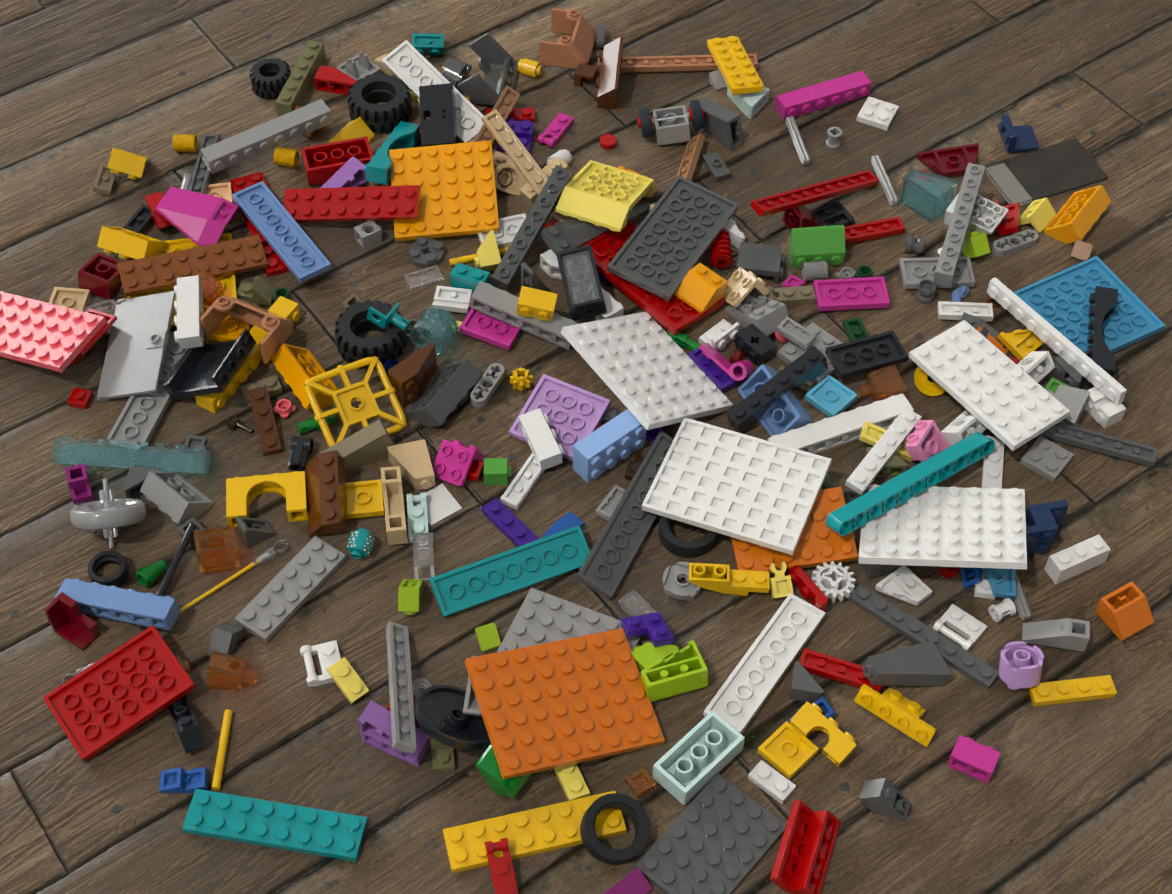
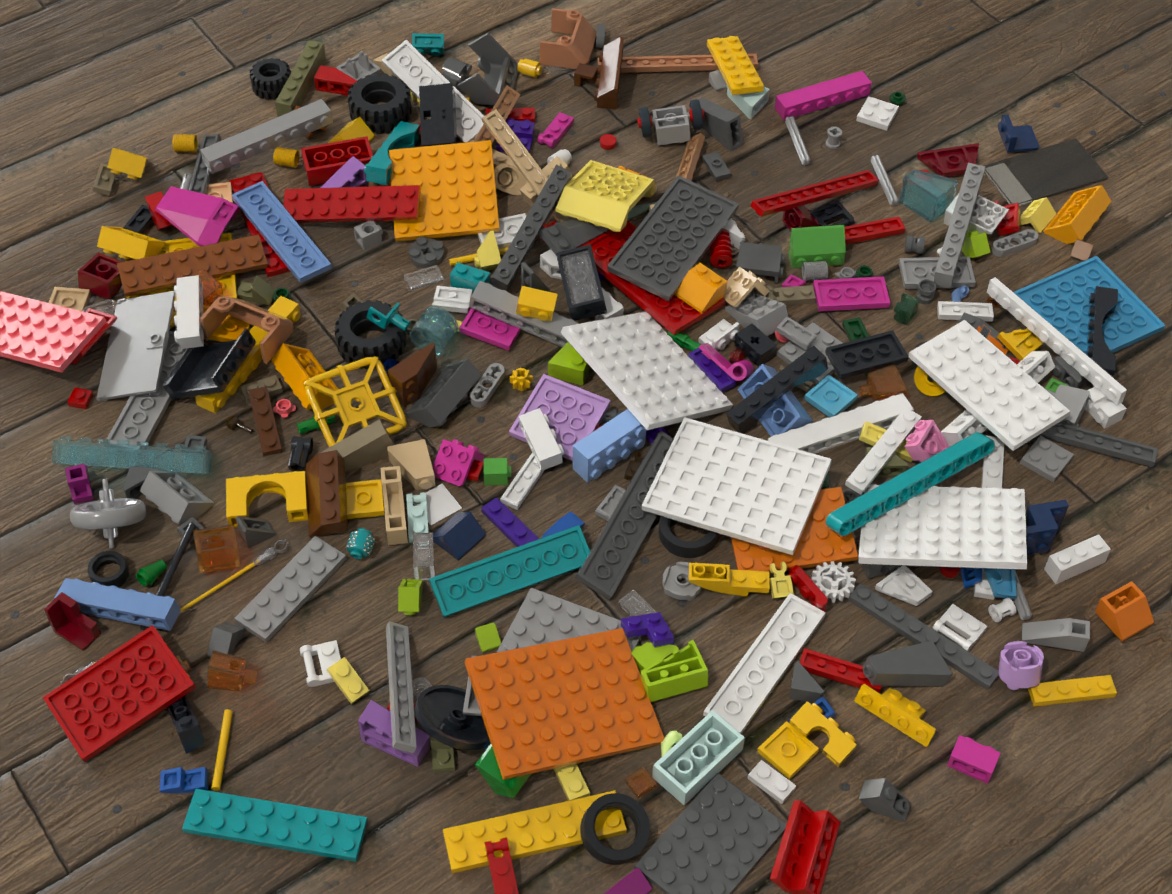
none -> dark blue slope [430,512,486,561]
none -> lime wedge [548,342,591,386]
none -> yellowish green arm [661,730,683,757]
none -> dark green plate [889,92,906,106]
none -> clear green brick [894,293,920,326]

